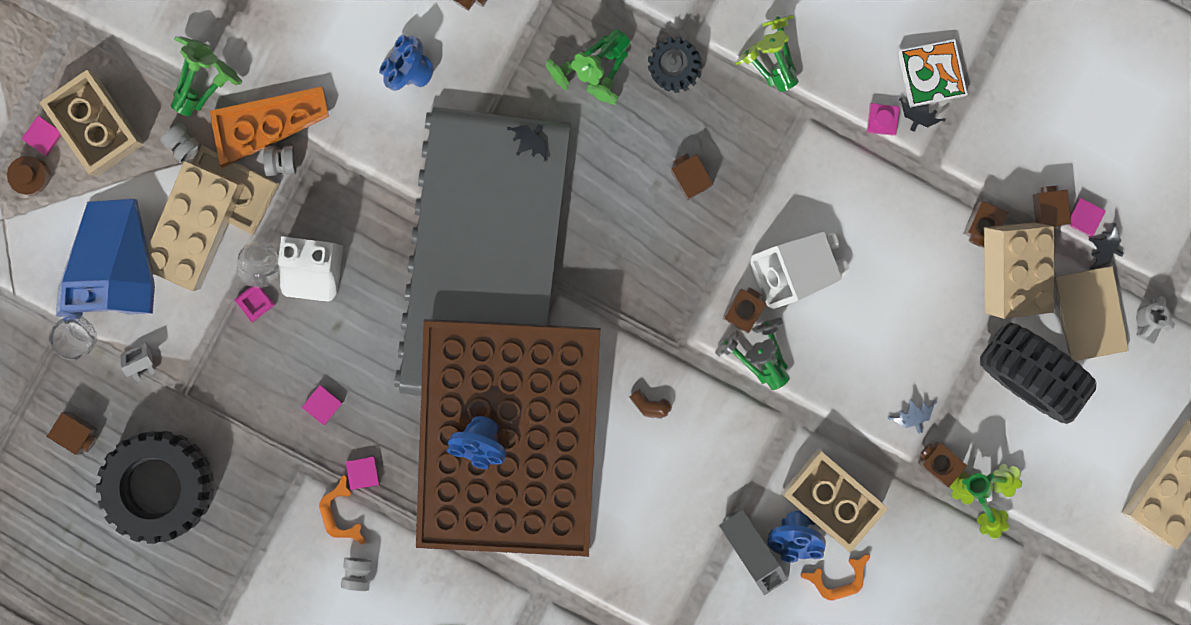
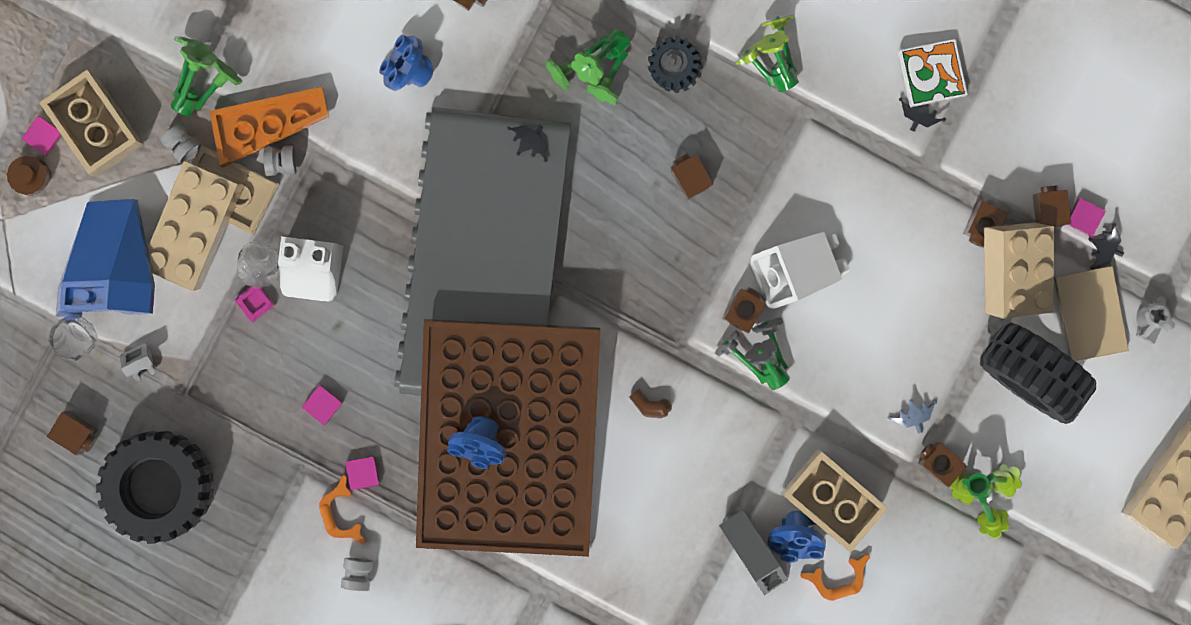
dark pink plate [866,103,899,136] -> none

